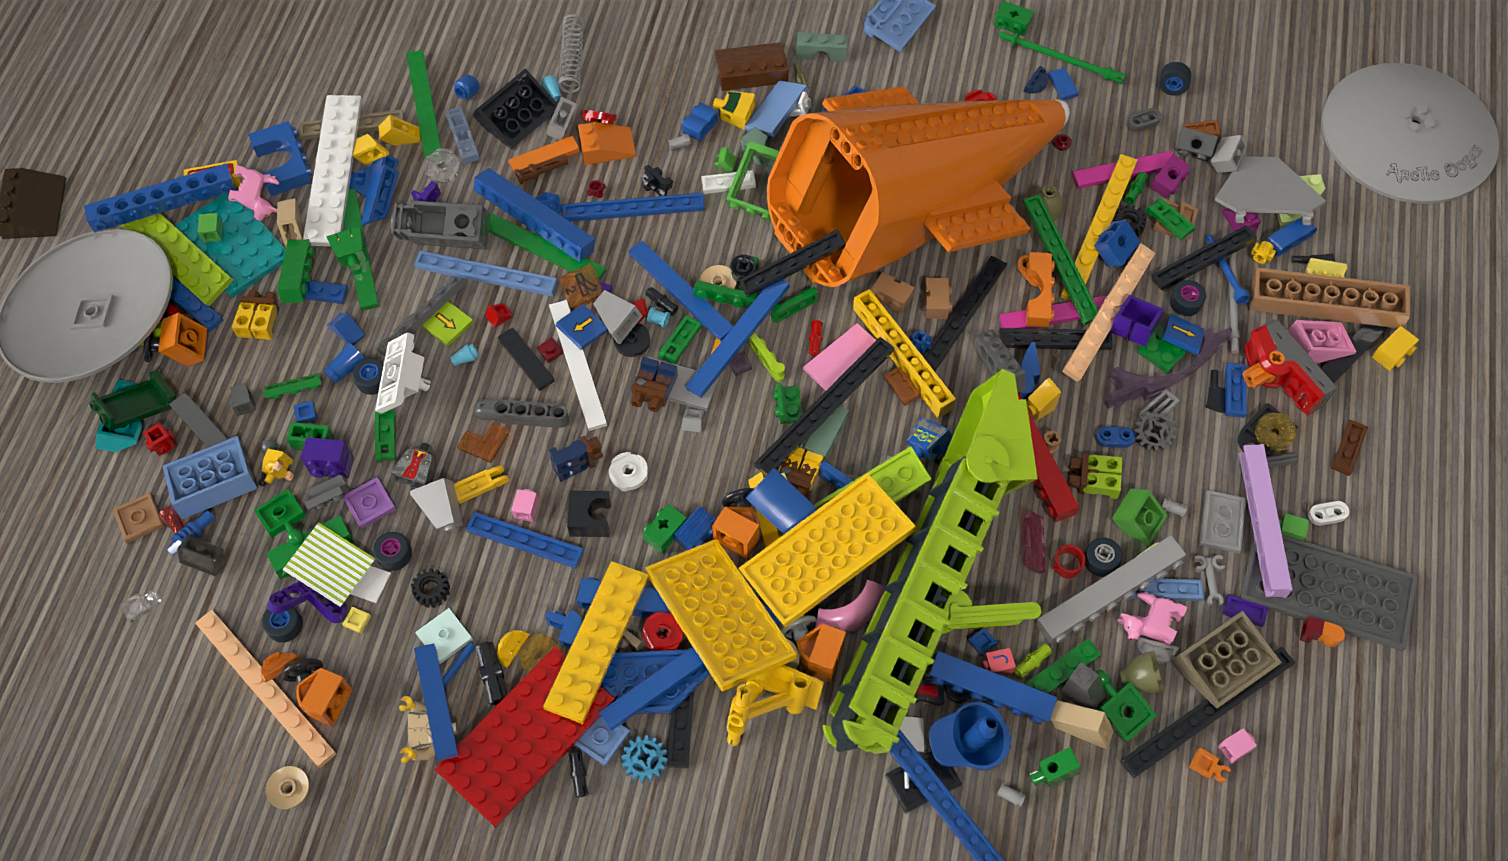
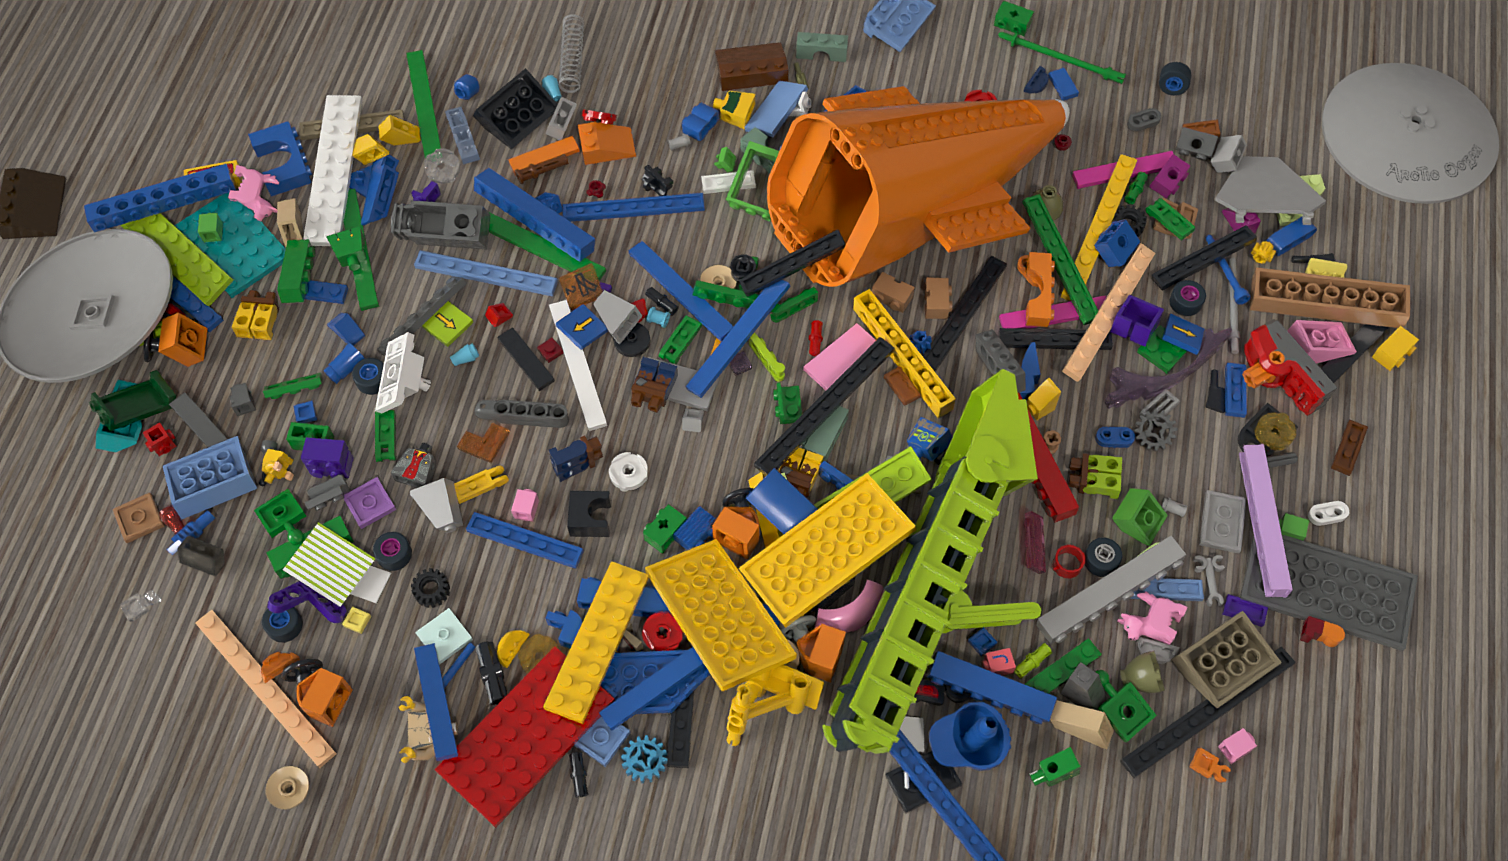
light grey pin [997,783,1026,807] -> none

